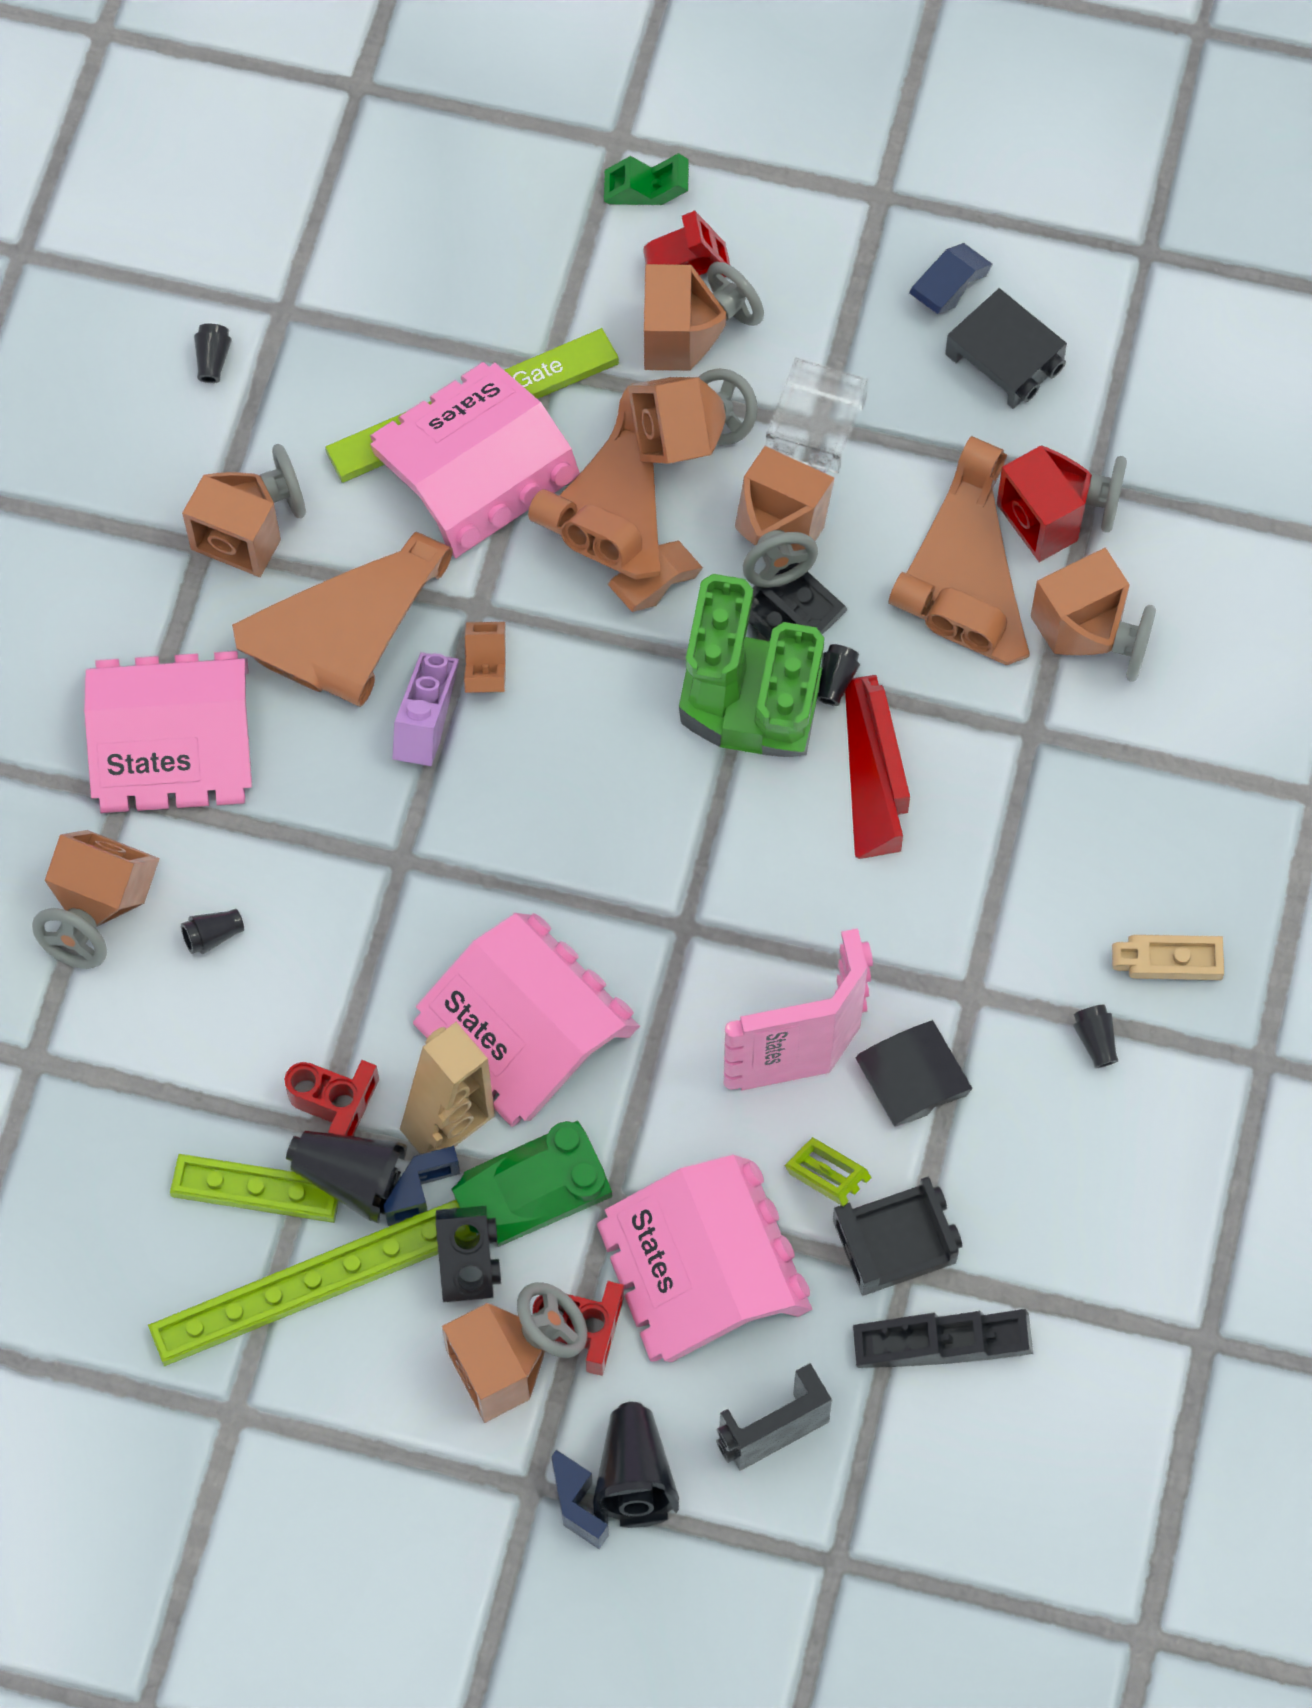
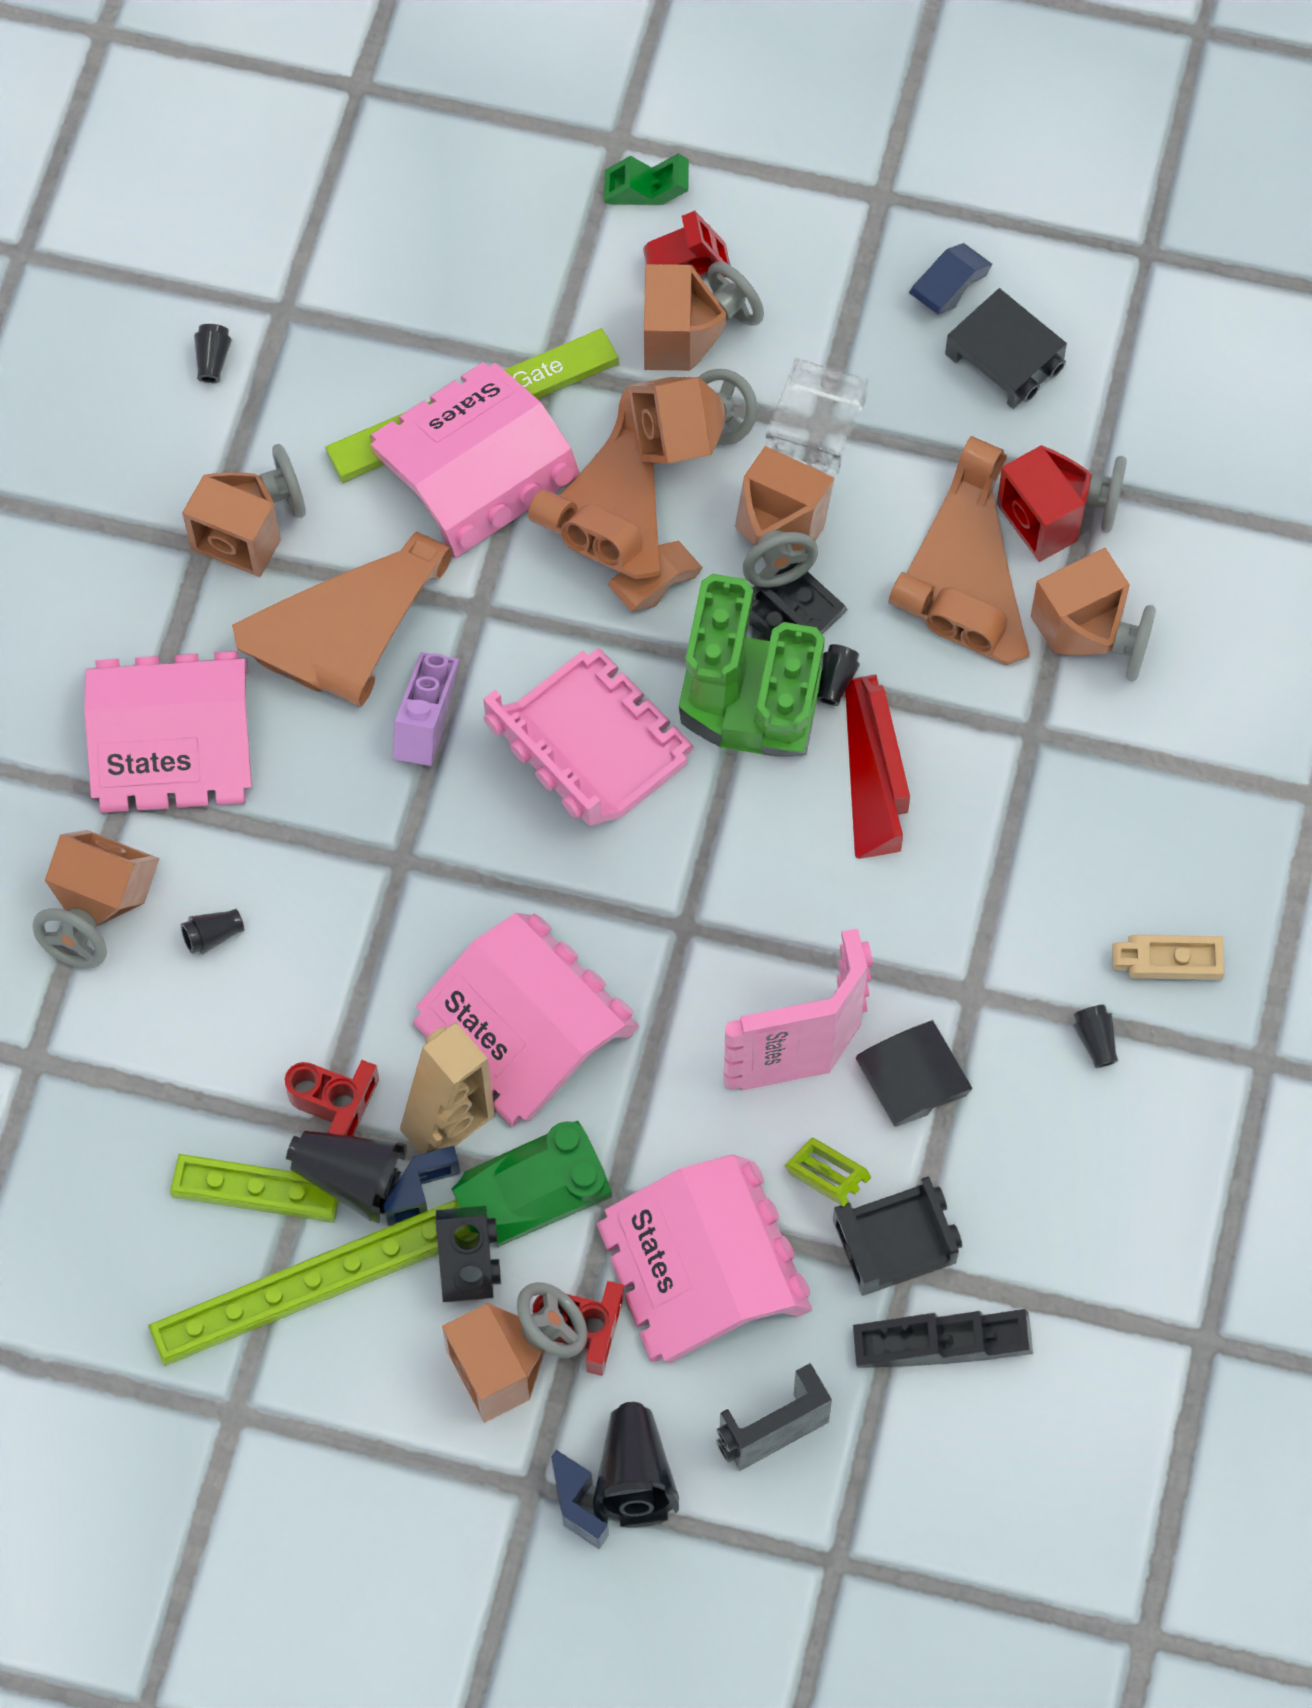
nougat slope [464,622,506,693] -> none
none -> bright pink hinge [483,648,694,826]

